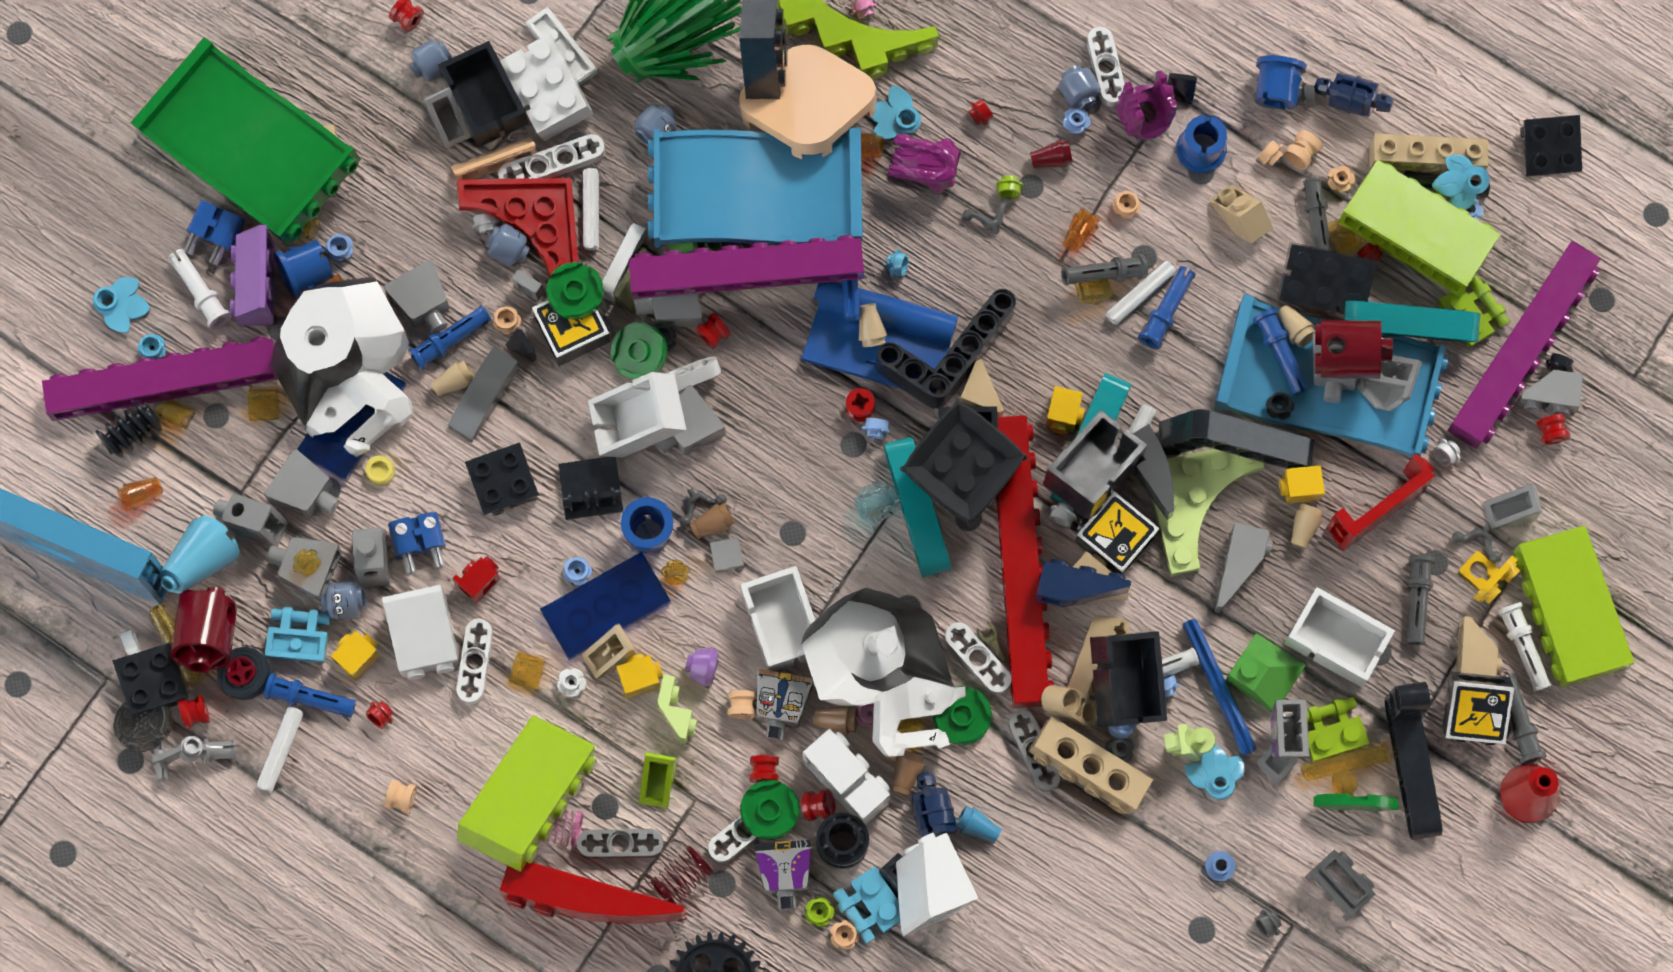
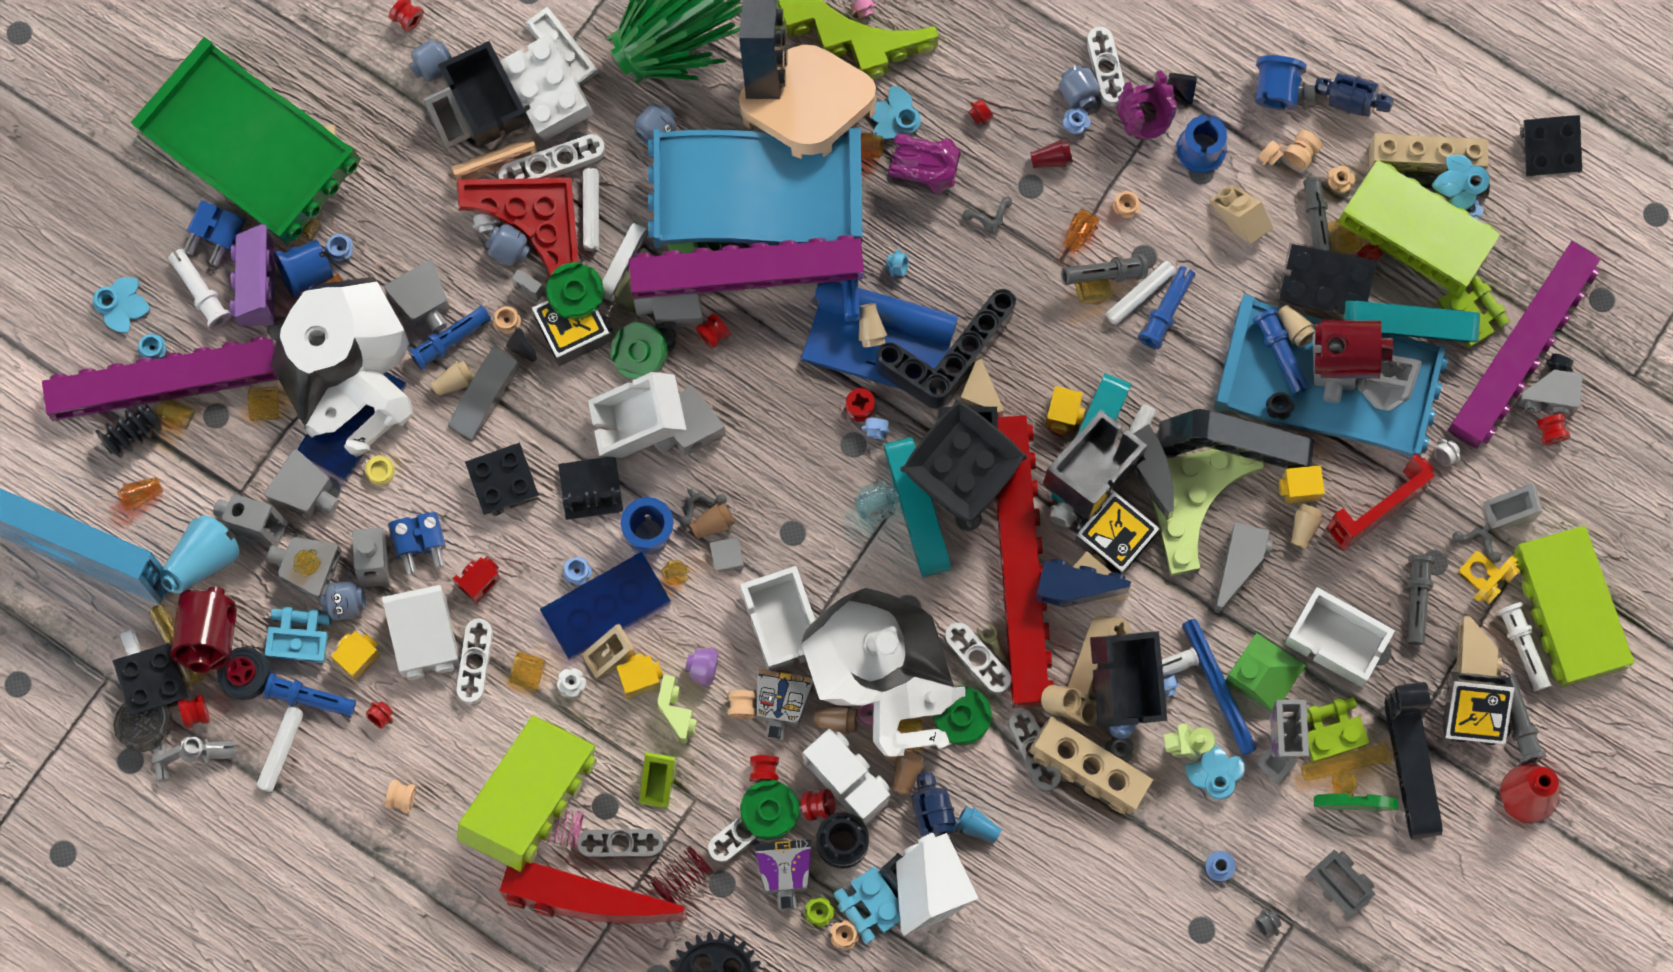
white beam [665,357,721,391] -> none
lime plate [996,175,1024,199] -> none

